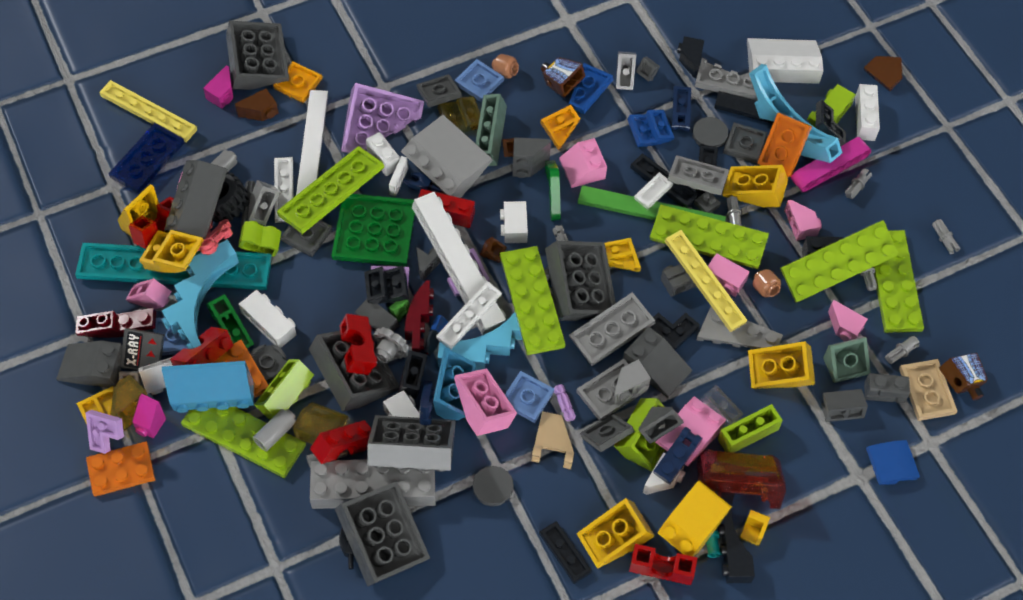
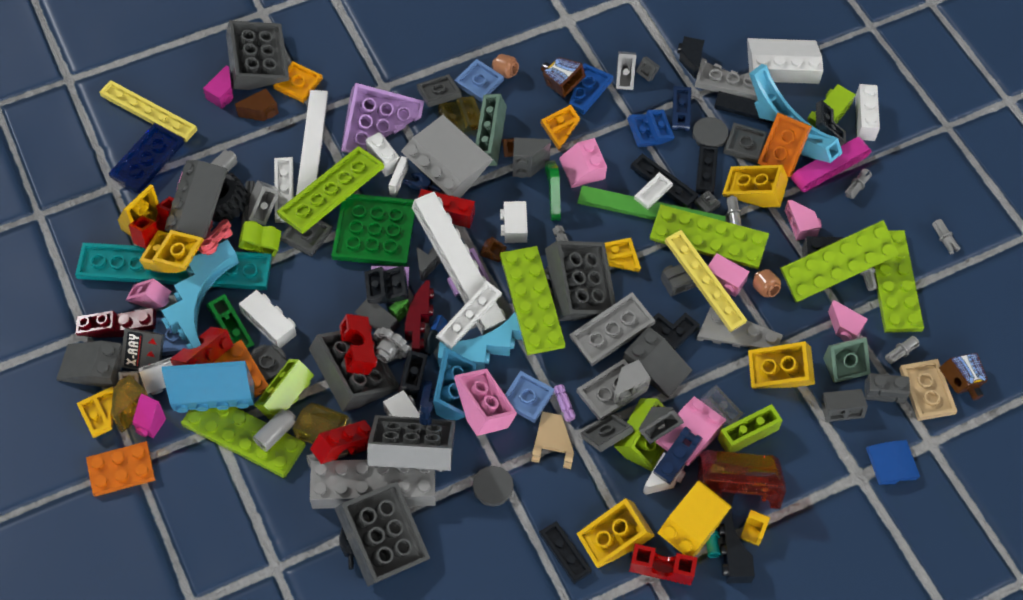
lavender plate [86,410,124,454] -> none
light grey plate [667,155,729,195] -> none
reddish brown slope [864,56,902,91] -> none

